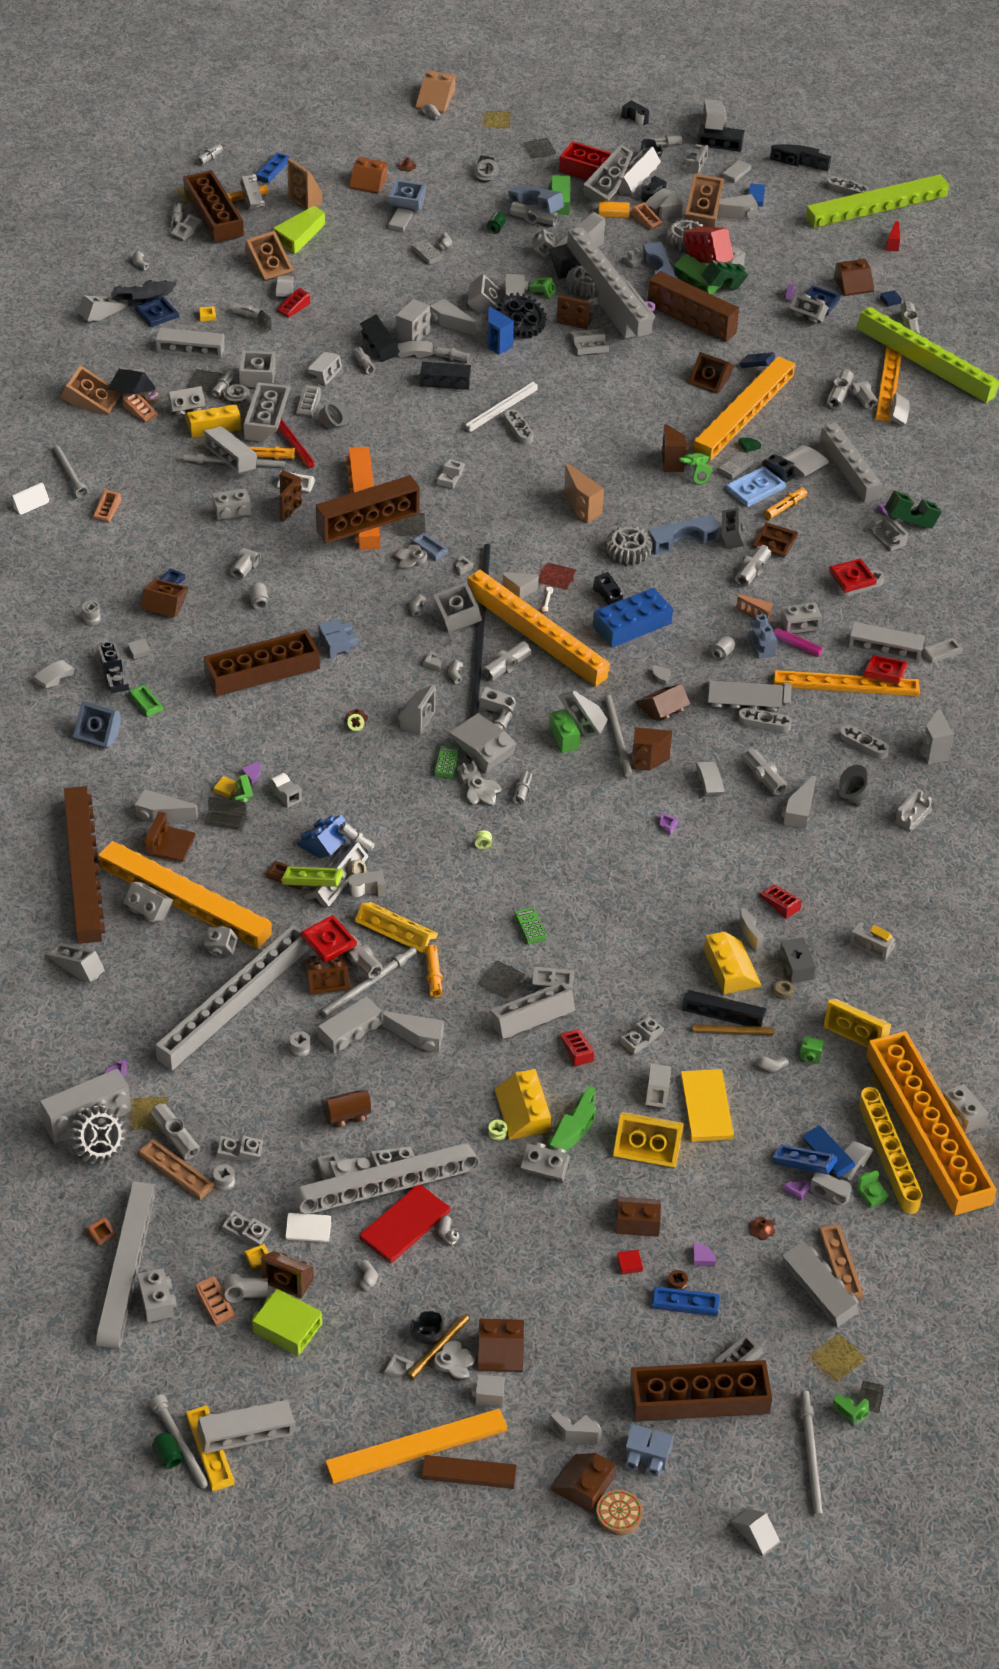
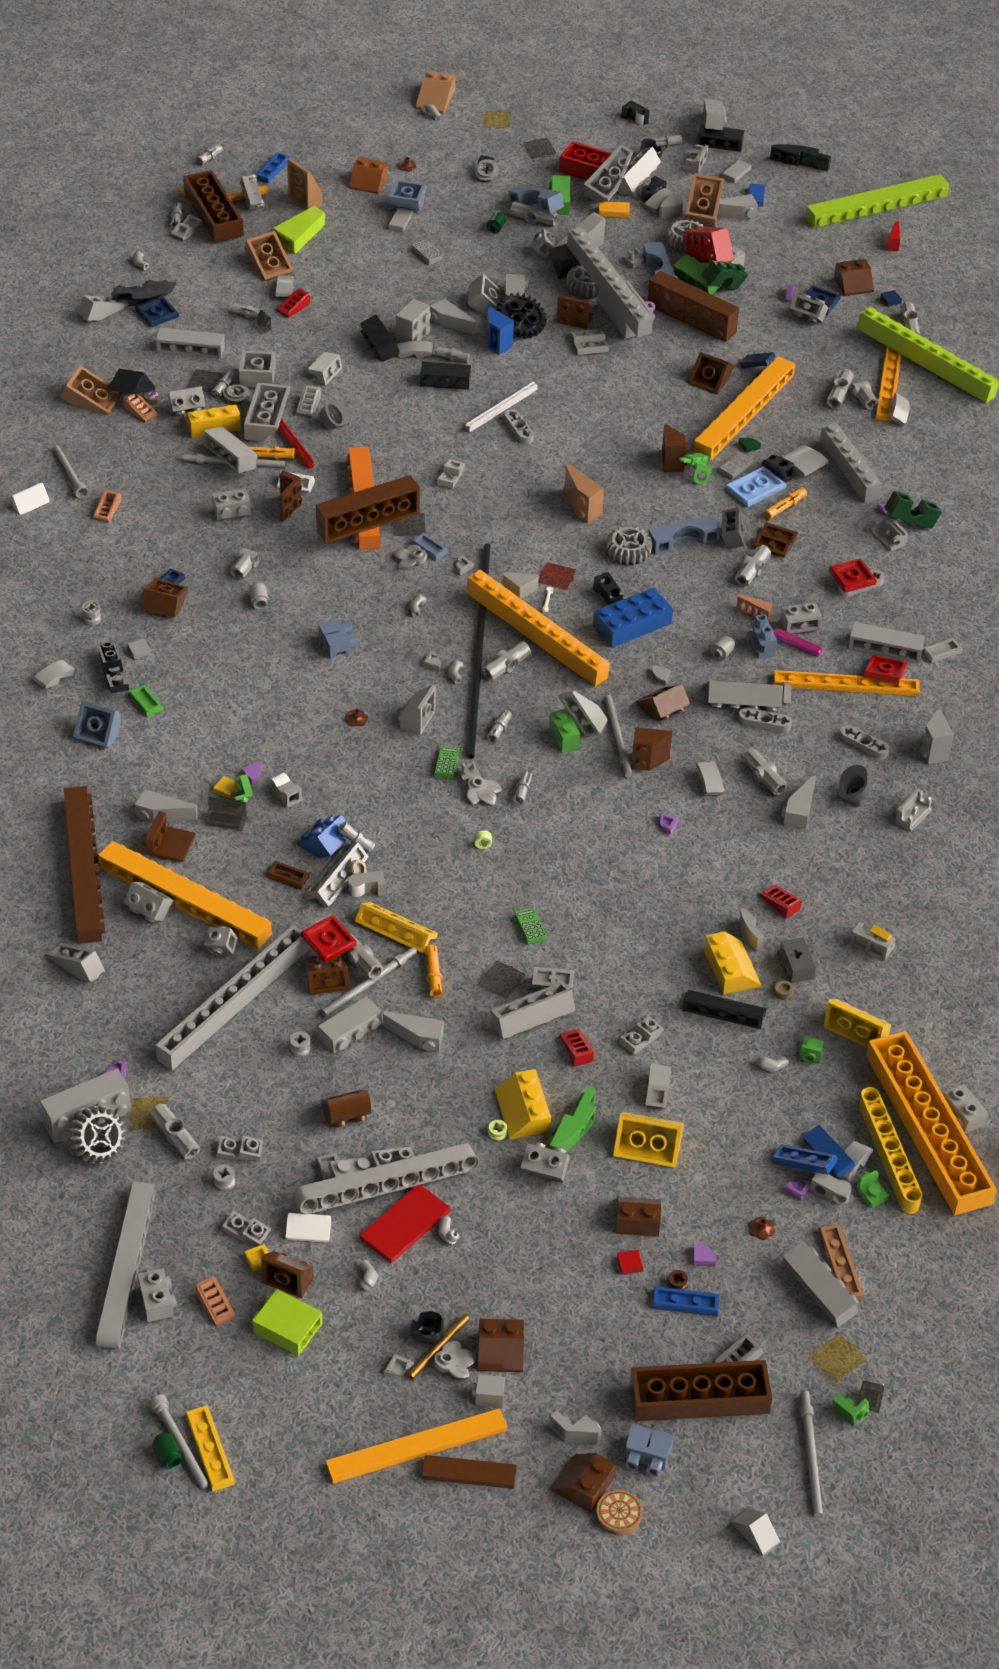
dark orange slope [84,1216,117,1246] -> none
medium nougat tile [138,1139,215,1200] -> none
light grey brick [197,1400,295,1454] -> none
yellow tile [198,306,216,322] -> none
reddish brown brick [203,630,320,696] -> none
light grey piece [223,1274,268,1303] -> none
lime tile [281,866,343,887] -> none
yellowish green bush [347,714,364,731] -> none
light grey pin [353,347,376,374] -> none
light grey brick [434,582,482,633] -> none
light grey arm [438,232,452,250] -> none
light grey slope [449,713,516,774] -> none
light grey leg [478,687,516,716] -> none
bright green bracket [529,277,557,299] -> none
nougat slope [630,202,663,230] -> none
yellow tile [681,1069,734,1142] -> none
pearl gold bar [692,1024,774,1035] -> none
light grey beam [827,176,869,195] -> none

